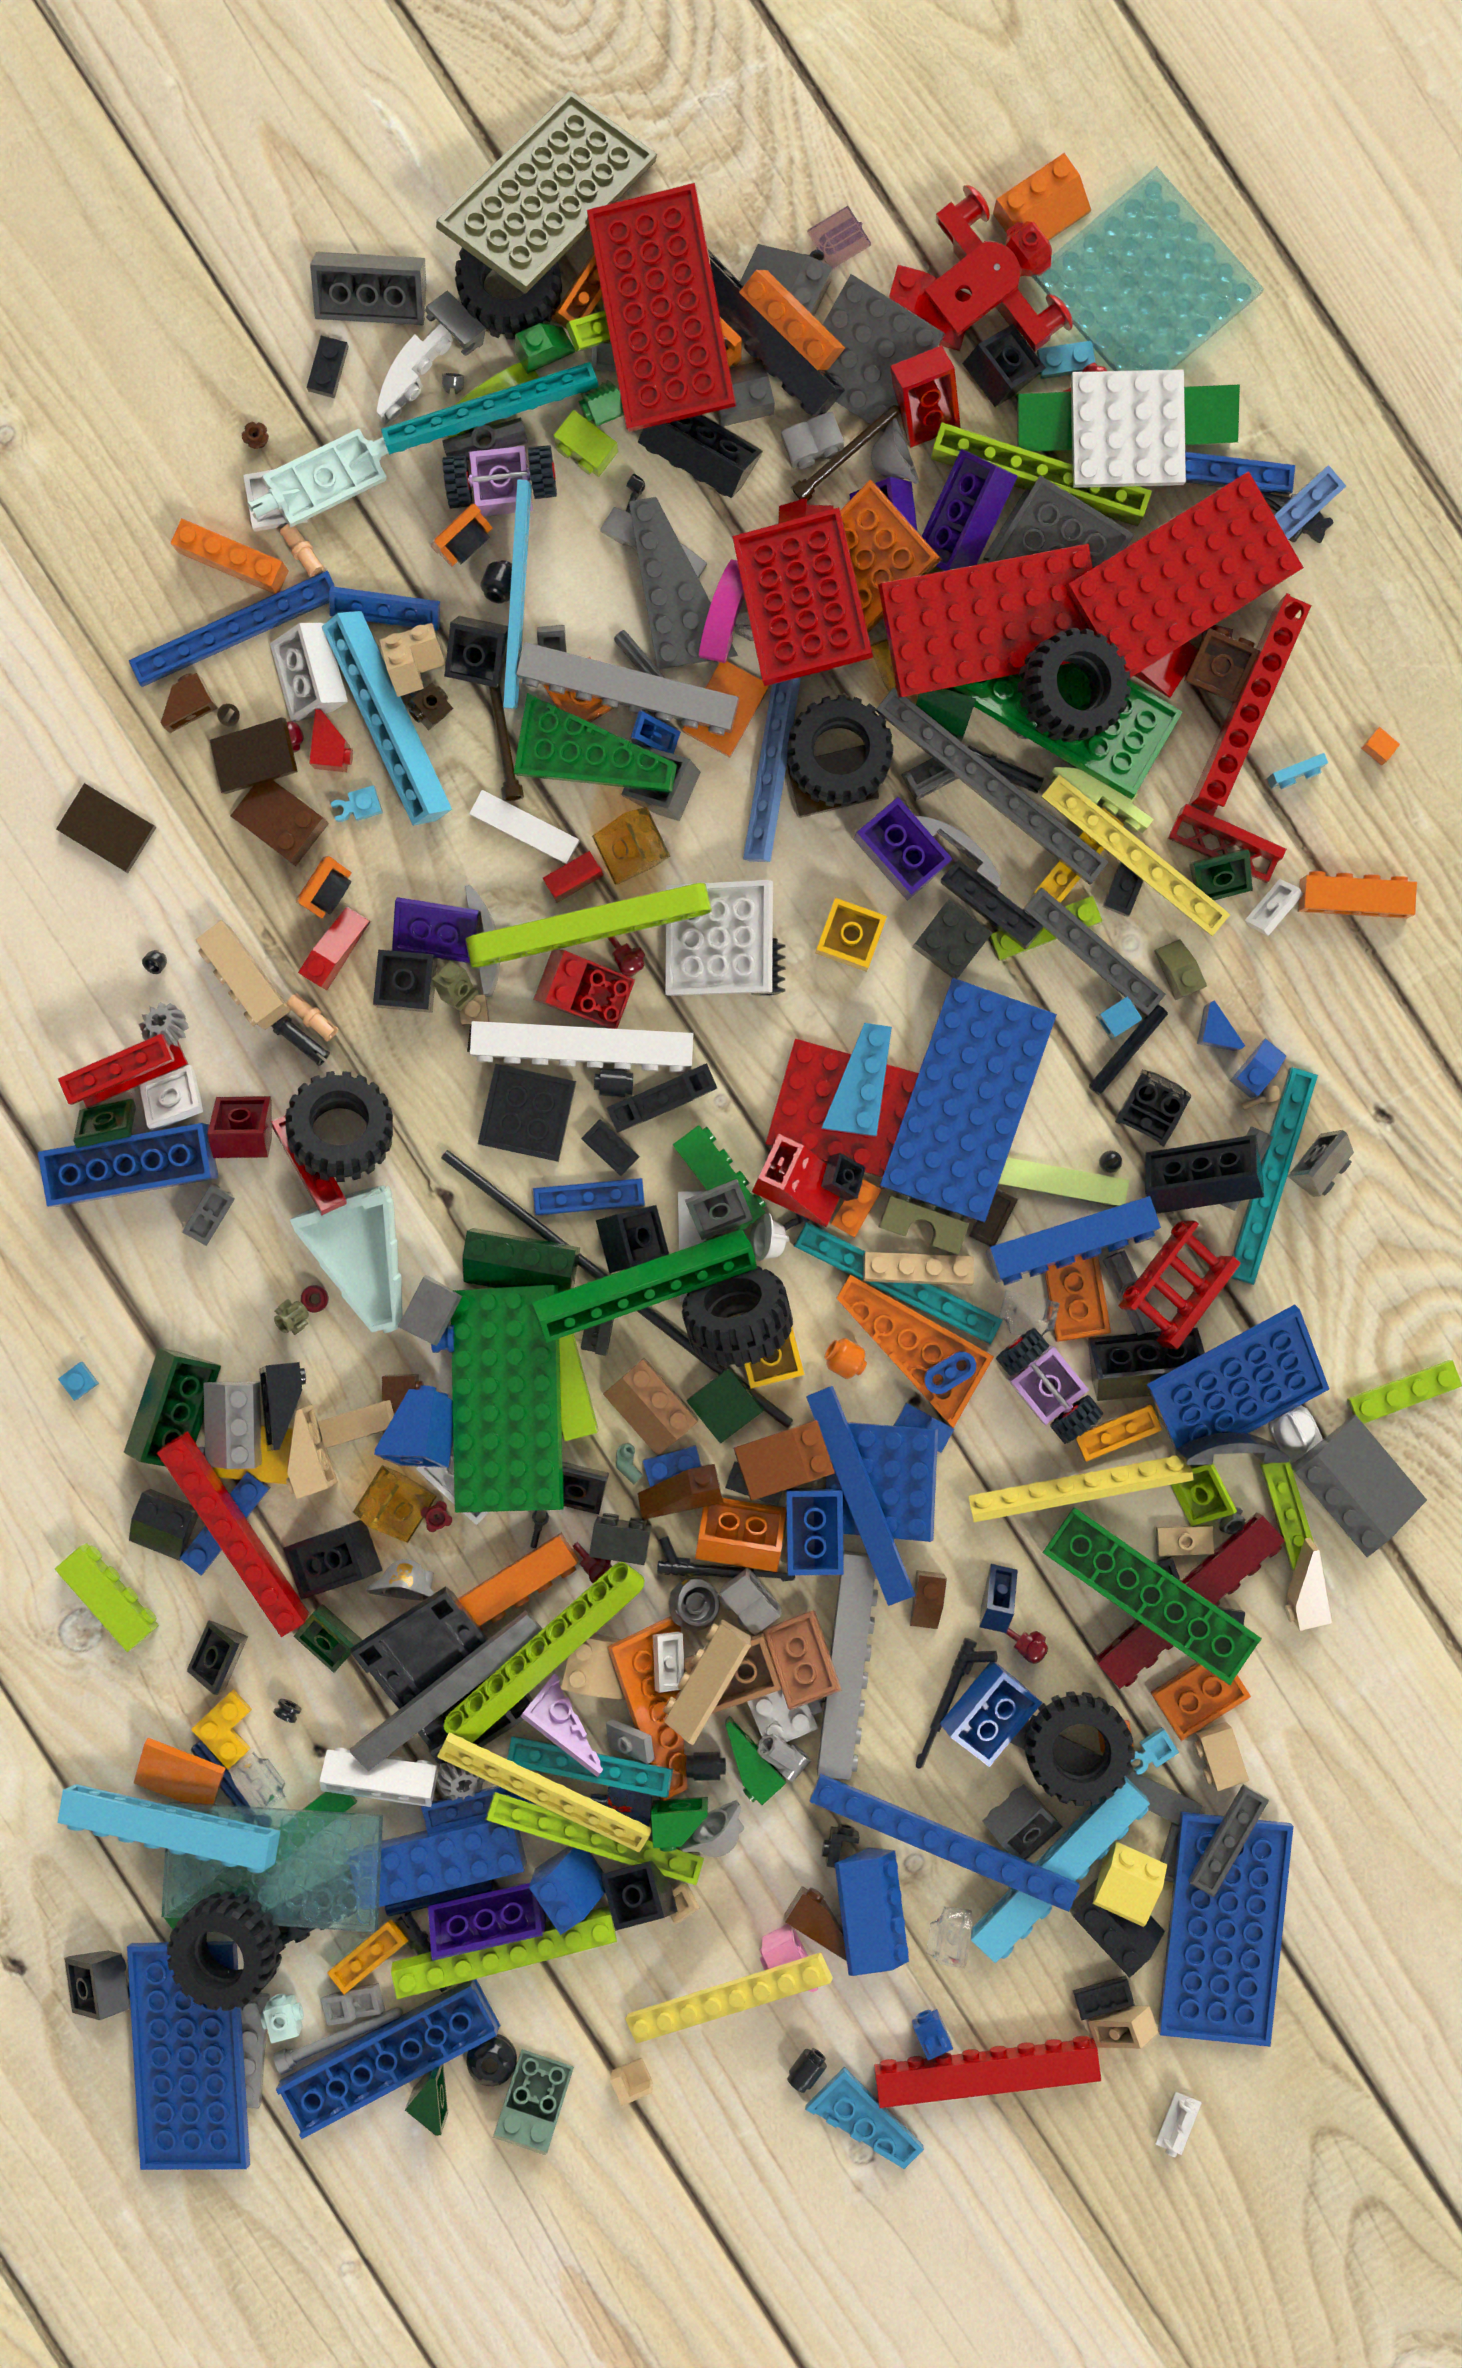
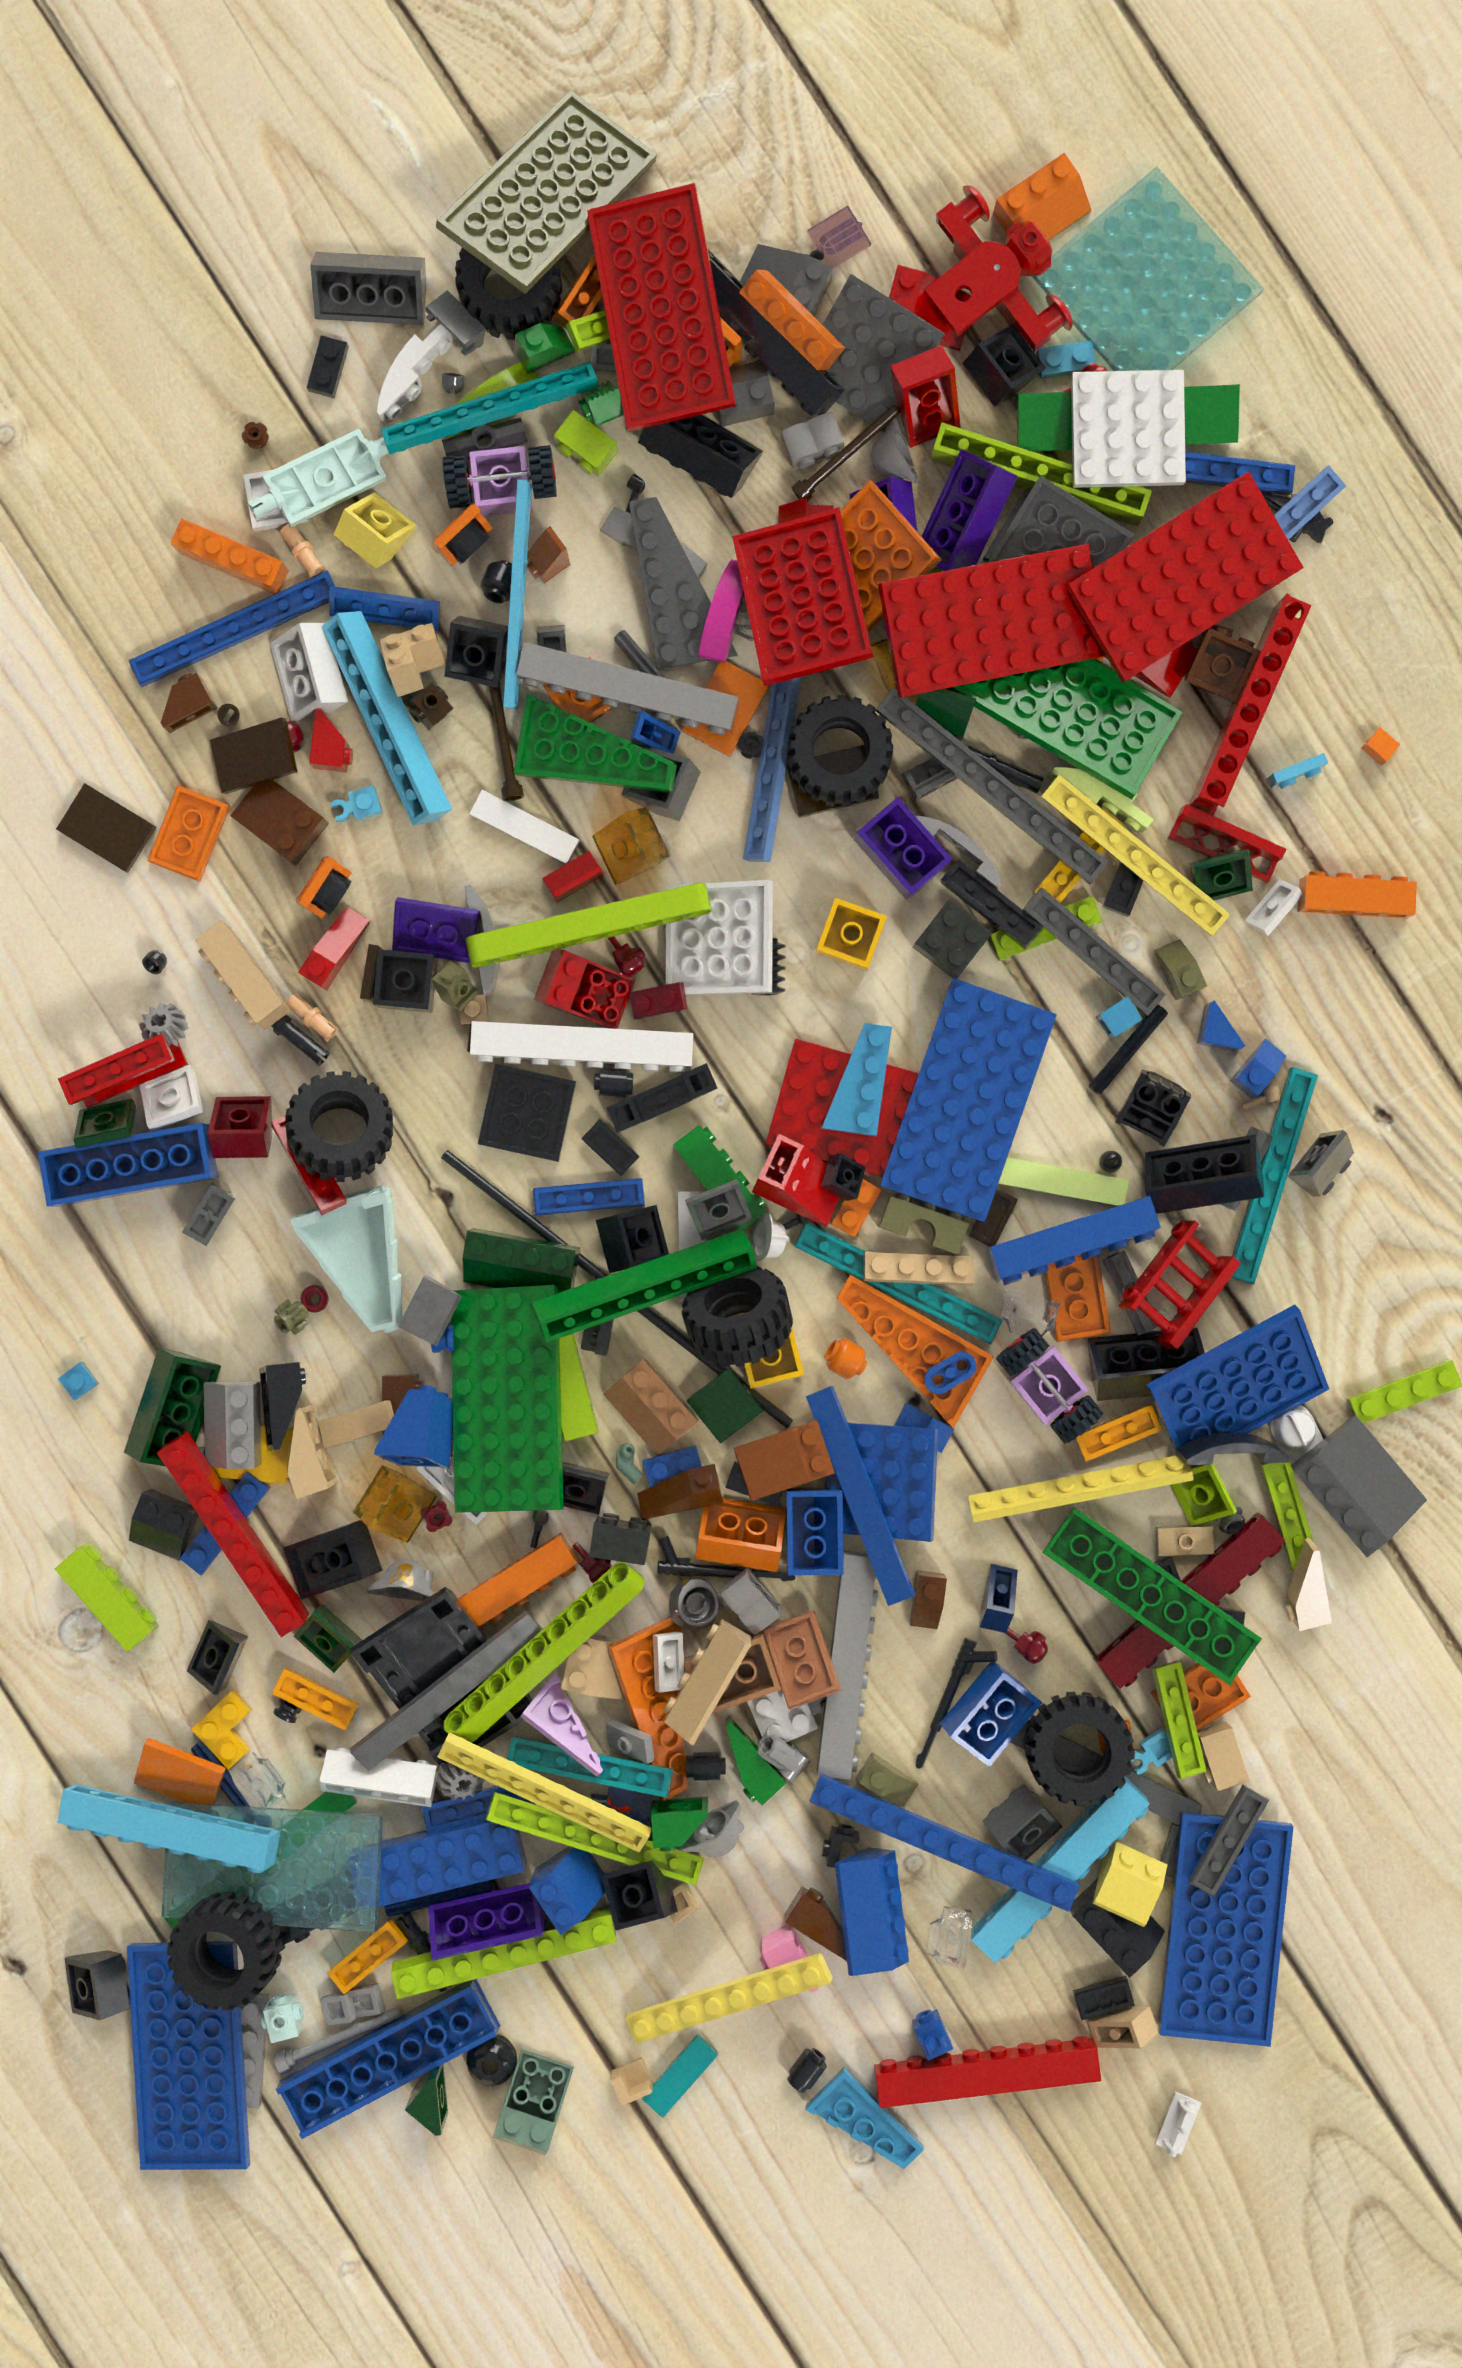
black tyre [1018,628,1131,742] -> none
none -> orange tile [147,785,230,882]
none -> light orange plate [272,1667,360,1731]
none -> light yellow slope [333,492,417,568]
none -> dark brown tile [360,944,383,1002]
none -> dark orange slope [527,526,571,584]
none -> dark red plate [629,982,688,1019]
none -> teal tile [642,2034,718,2118]
none -> black plate [738,732,763,759]
none -> olive slope [857,1752,918,1807]
none -> lime plate [1152,1661,1207,1779]

